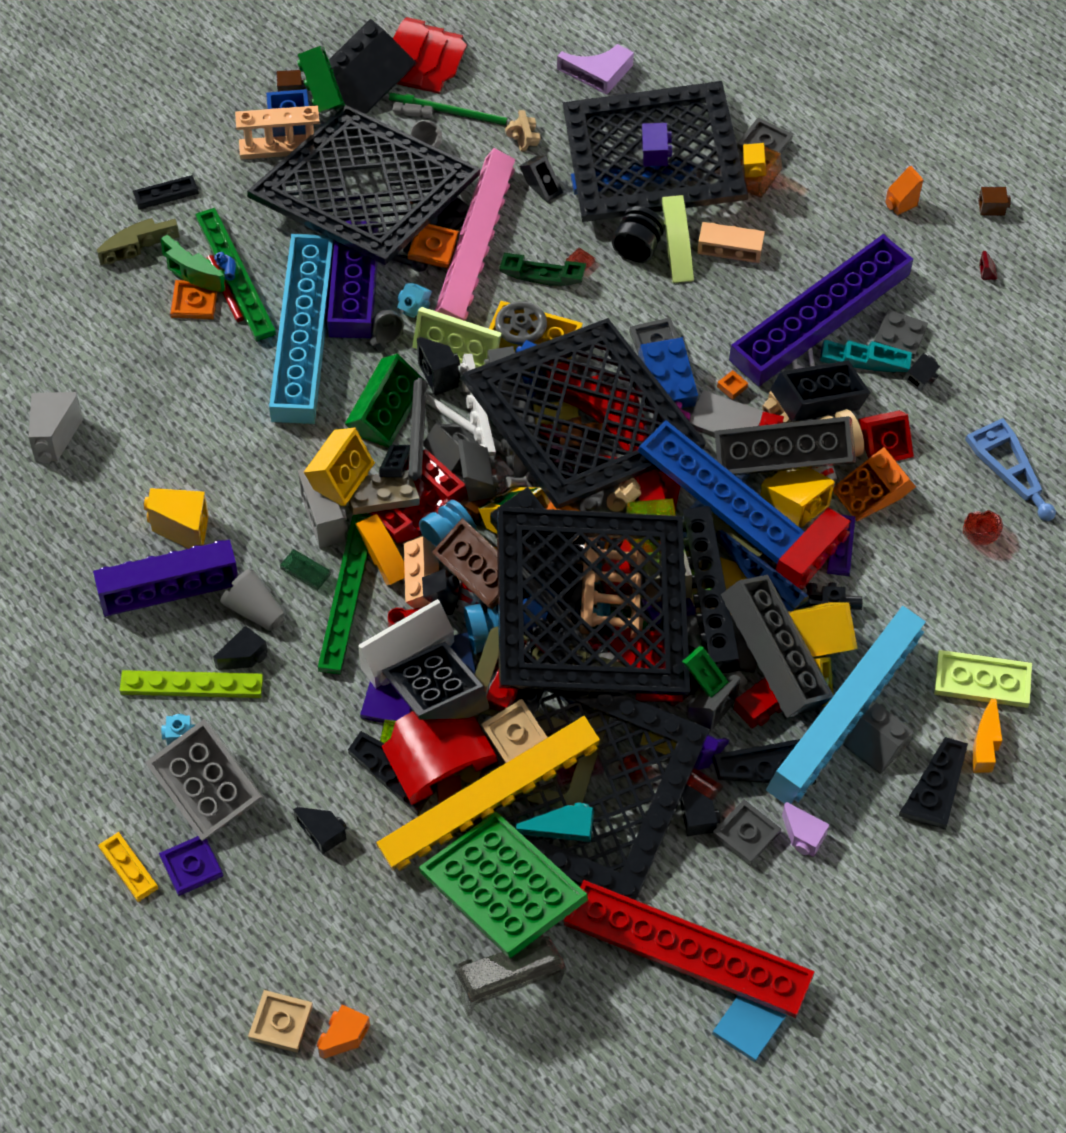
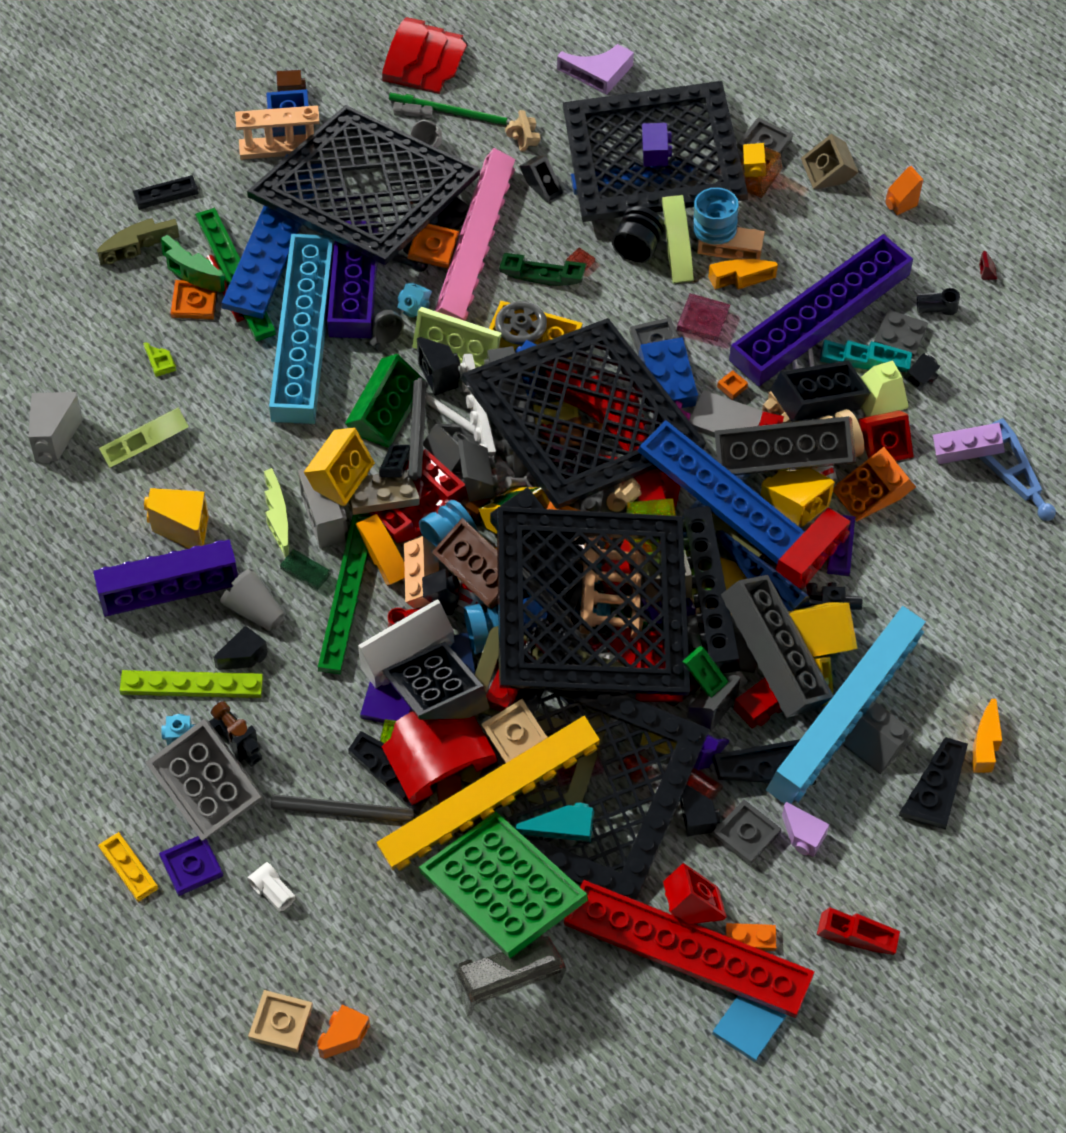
blue arm [214,252,236,281] -> none
black slope [293,807,347,855] -> none
green brick [297,46,345,114] -> none
black slope [329,19,417,114] -> none
yellowish green plate [934,650,1032,708] -> none
clear red hair [963,510,1003,545] -> none
reddish brown brick [978,187,1011,216] -> none
none -> yellowish green slope [99,407,189,468]
none -> lime tile [143,342,176,377]
none -> black hips [209,701,262,767]
none -> blue plate [221,154,326,319]
none -> white piece [247,862,295,912]
none -> yellowish green slope [264,468,290,558]
none -> dark grey axle [271,794,414,823]
none -> red slope [663,863,726,924]
none -> clear pink plate [677,293,730,342]
none -> dark azure wheel [693,188,739,245]
none -> light orange slope [708,259,778,290]
none -> orange plate [726,923,776,951]
none -> dark tan slope [801,134,859,190]
none -> red slope [816,907,900,955]
none -> yellowish green slope [860,361,909,417]
none -> black piece [916,288,960,315]
none -> lavender brick [933,423,1005,464]

